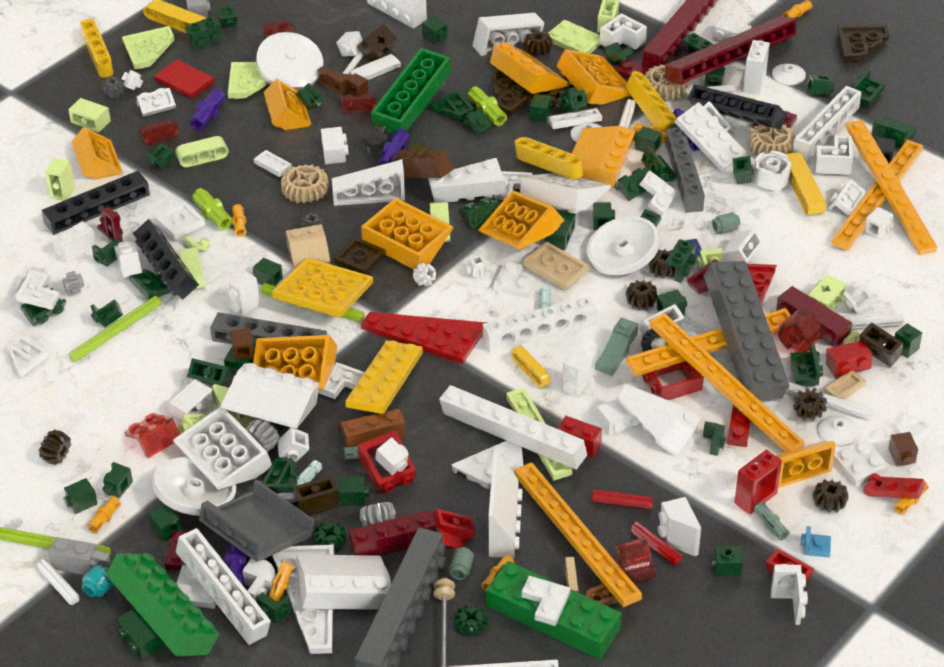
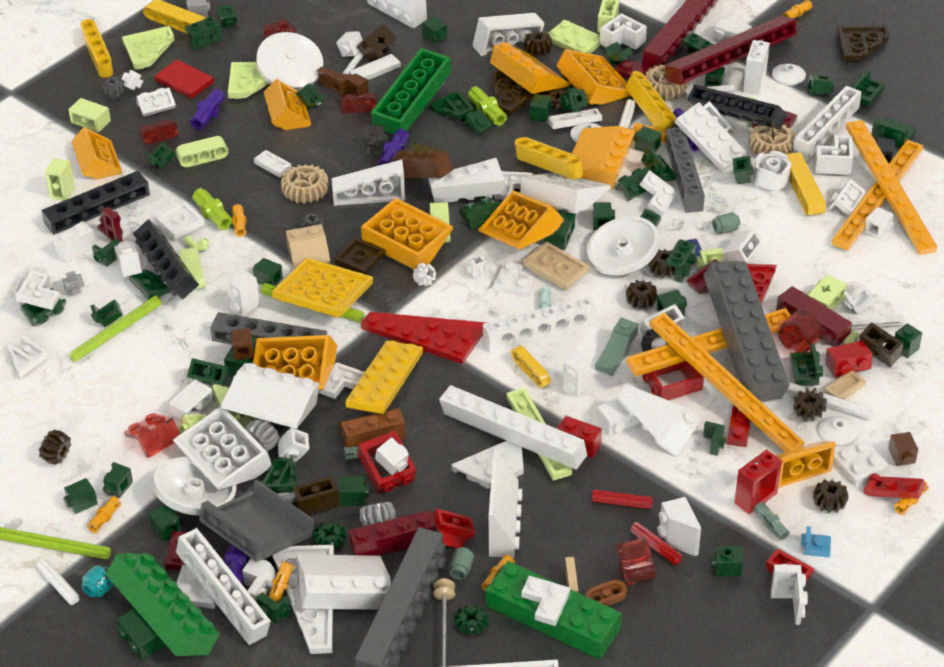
light grey hinge [48,537,111,575] -> none
light aqua axle [297,460,322,485] -> none
white brick [321,127,349,164] -> none
light orange plate [514,463,642,607] -> none

